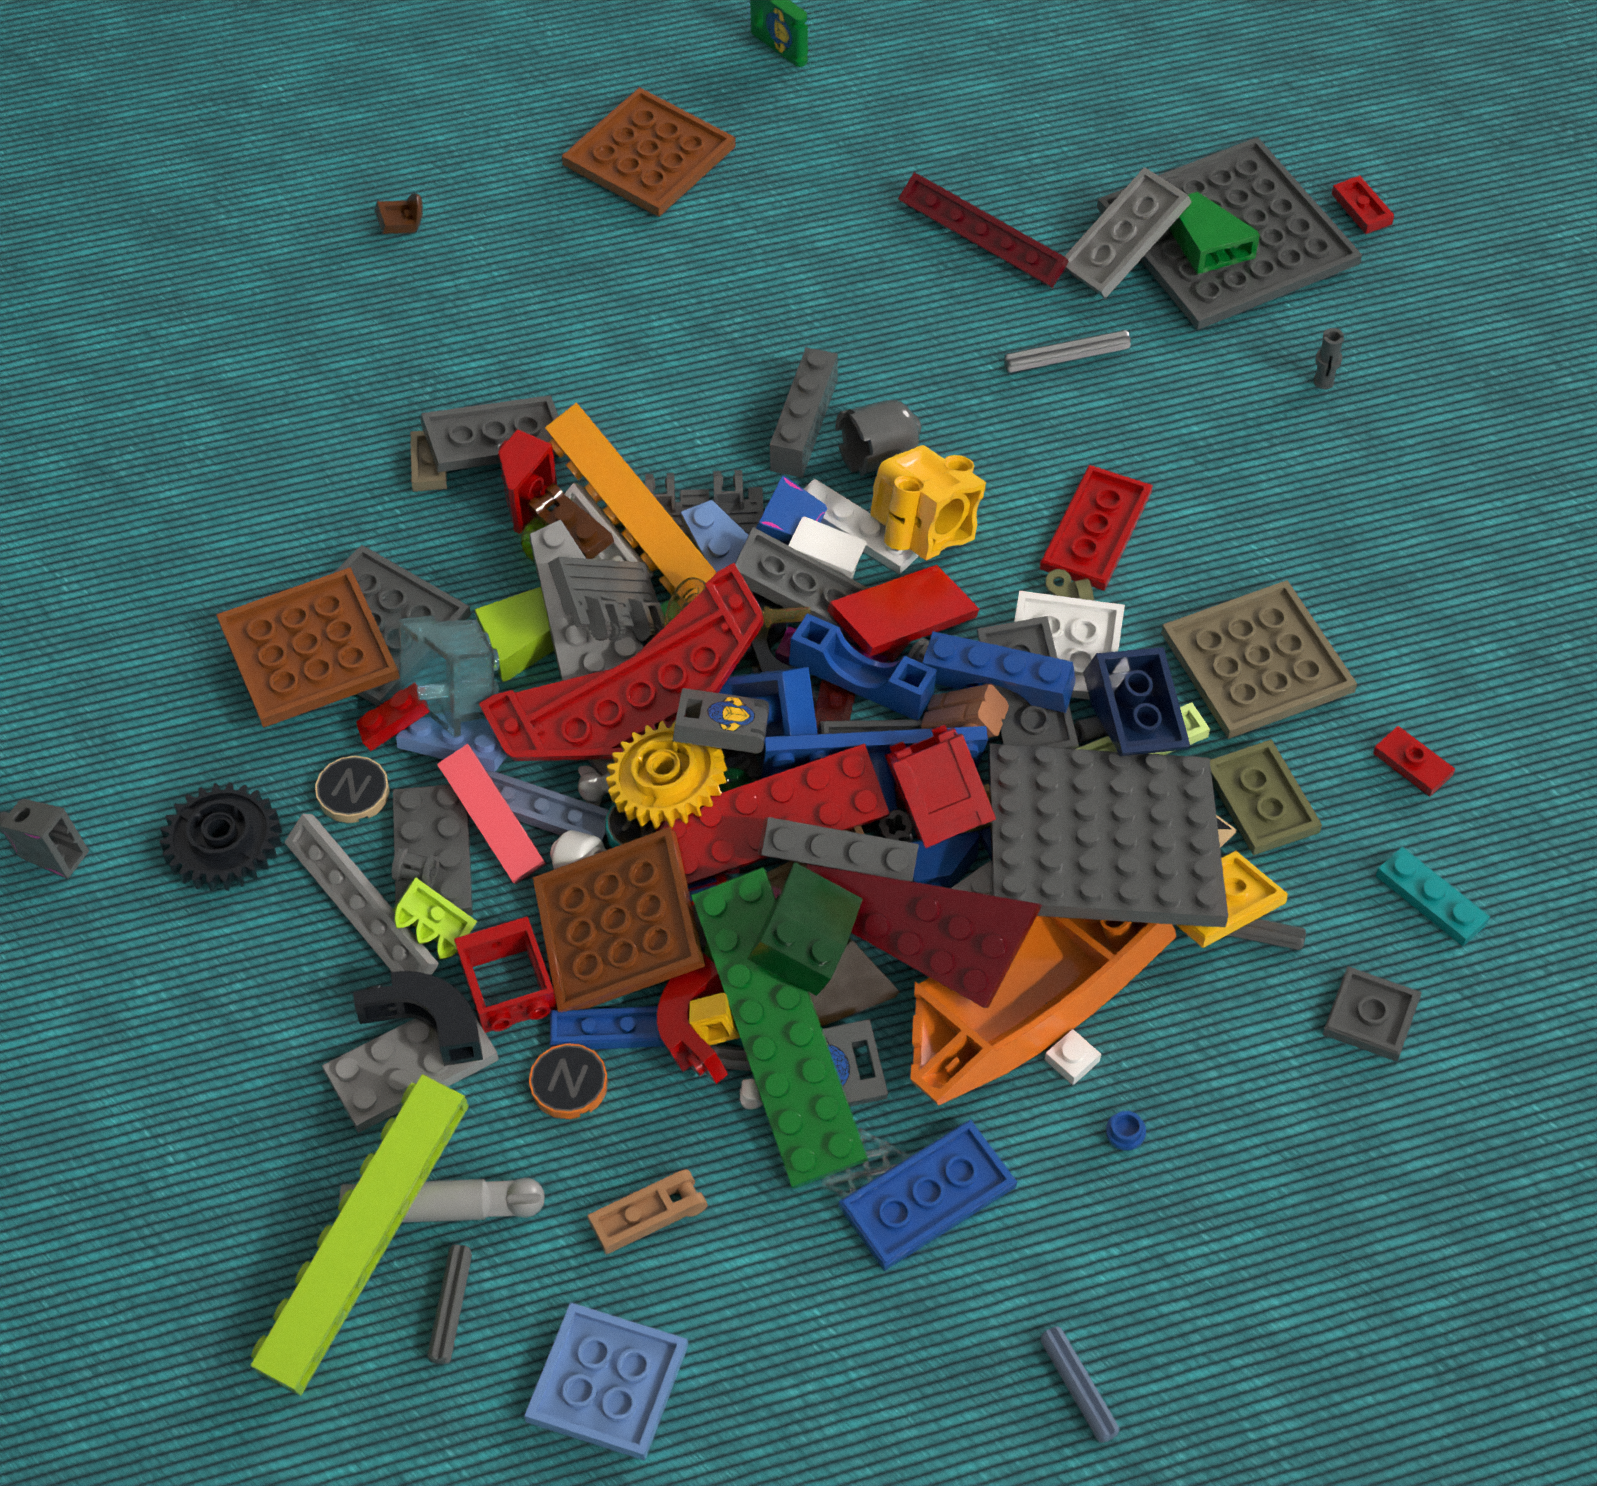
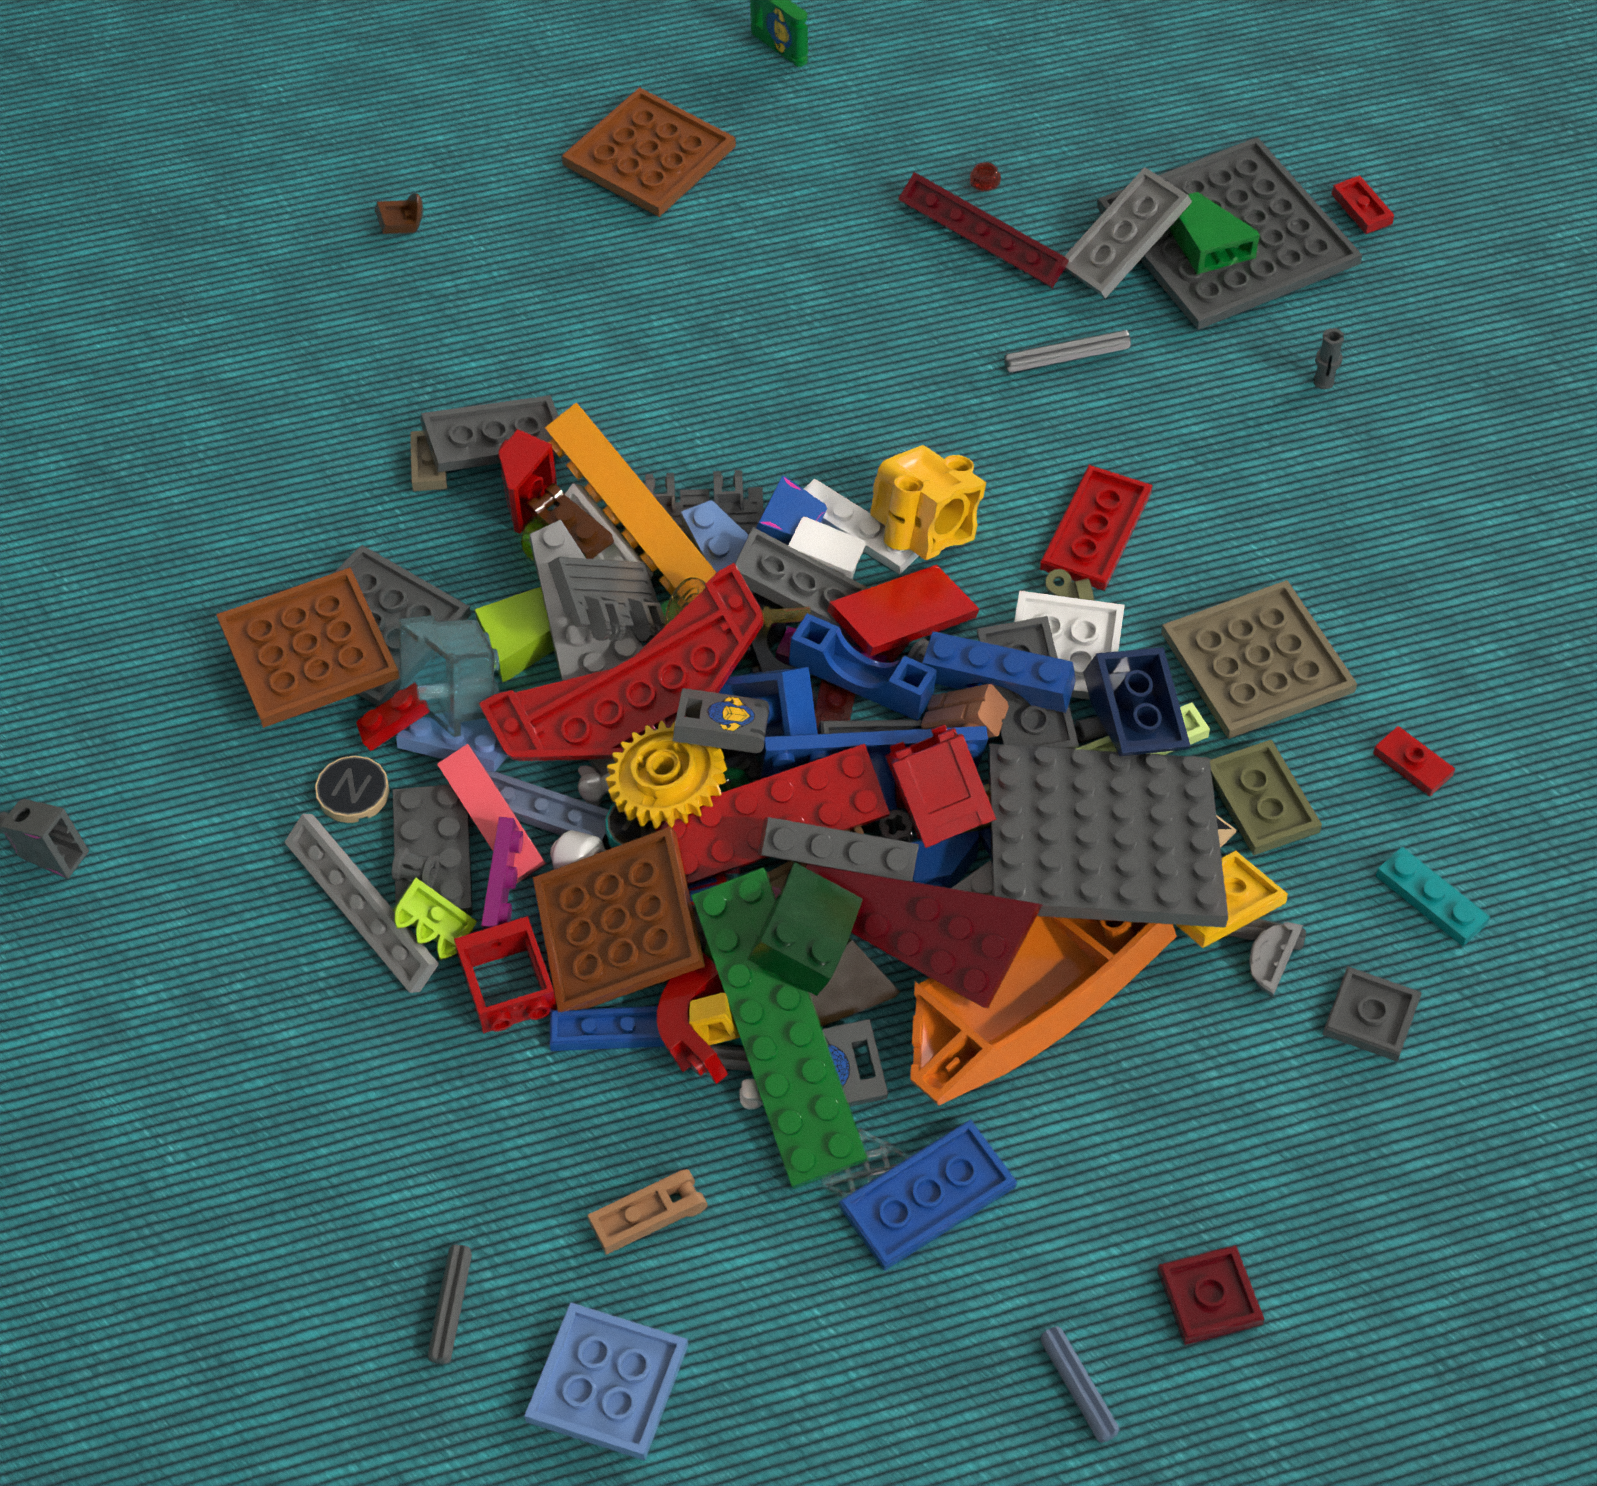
black gear [160,782,282,892] -> none
lime brick [250,1074,469,1396] -> none
light grey plate [322,1015,499,1133] -> none
light grey piece [340,1177,544,1223] -> none
black arch [353,971,483,1066] -> none
black tile [529,1043,608,1120] -> none
dark grey brick [770,347,838,478] -> none
dark grey cylinder [835,400,921,476] -> none
white plate [1045,1029,1101,1085] -> none
blue plate [1106,1111,1146,1150] -> none
none -> magenta plate [481,817,523,929]
none -> clear red plate [970,162,1001,191]
none -> dark red tile [1157,1245,1265,1345]
none -> light grey tile [1249,922,1303,997]

